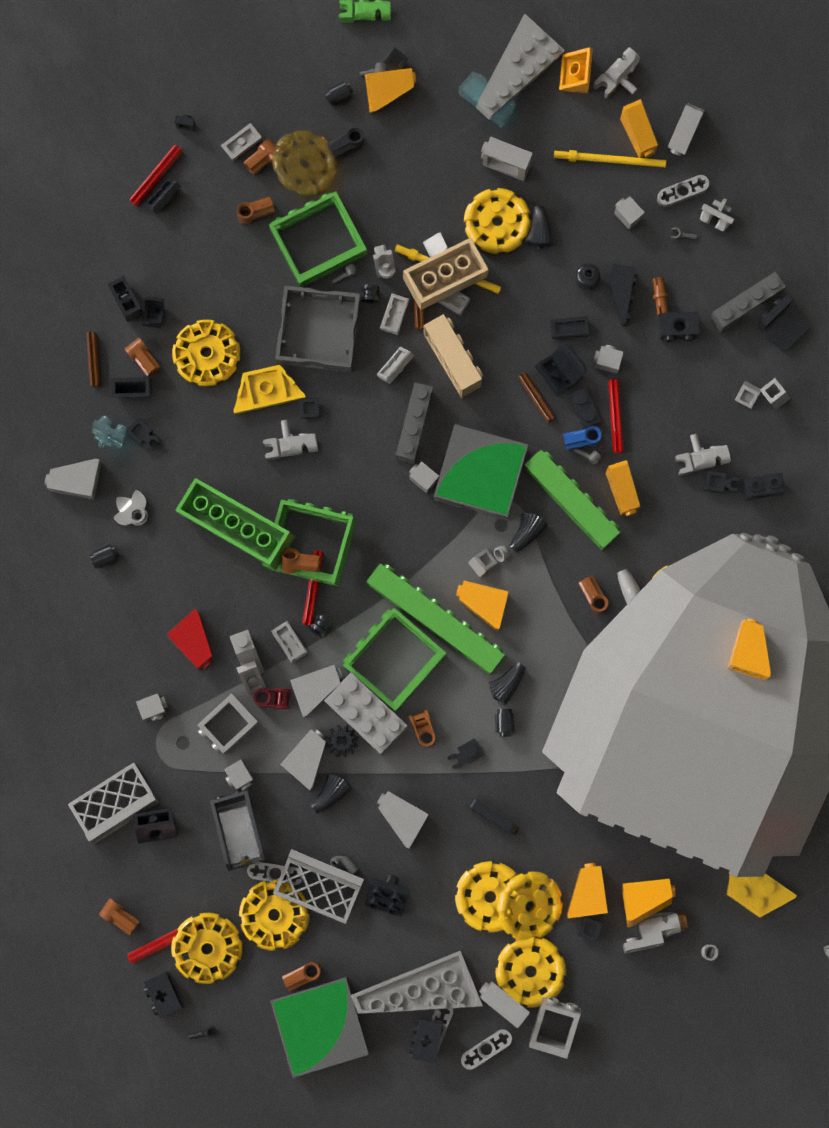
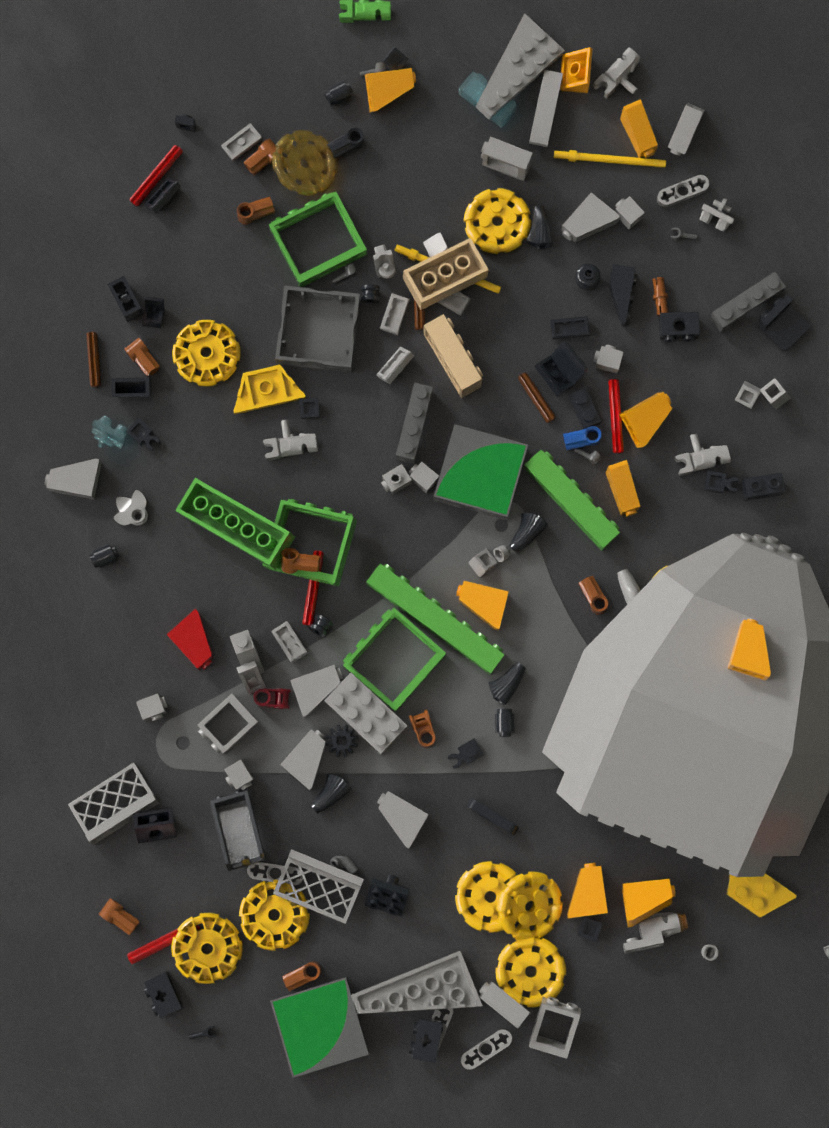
none -> light grey brick [381,464,412,495]
none -> light grey slope [529,70,563,147]
none -> light grey slope [561,193,620,243]
none -> light orange slope [619,392,672,448]

